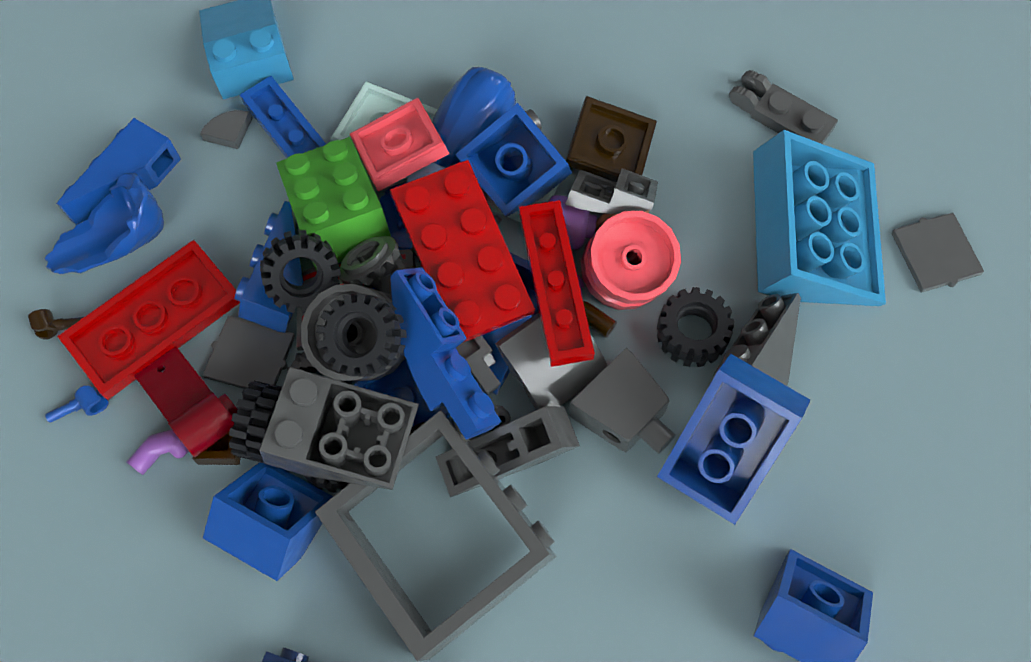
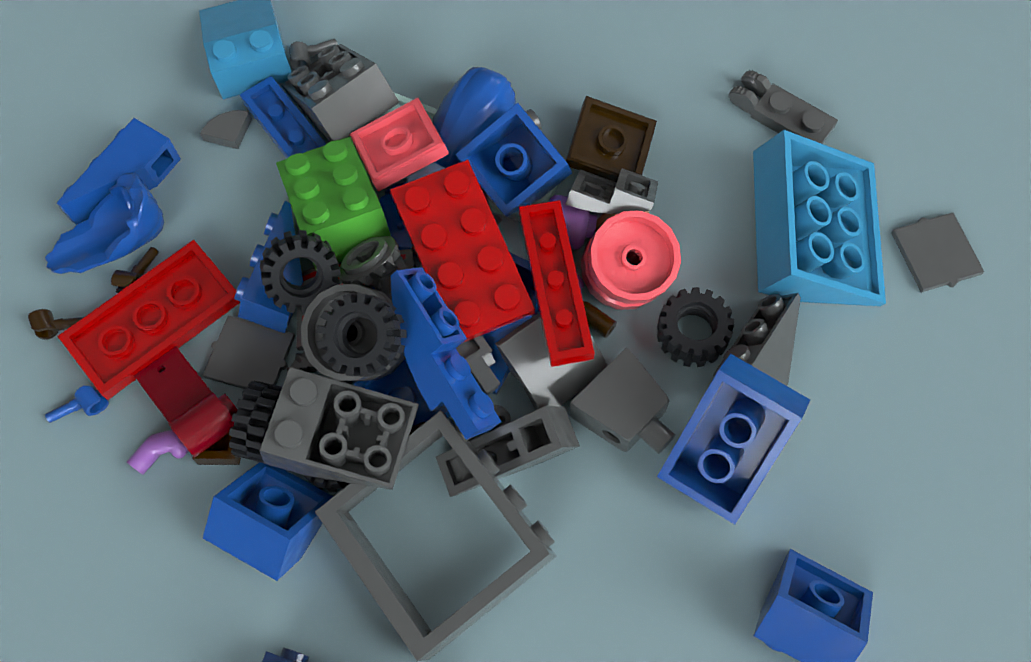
none -> dark brown hand [111,247,159,293]
none -> dark grey slope [282,44,399,141]
none -> dark grey hand [289,39,338,70]

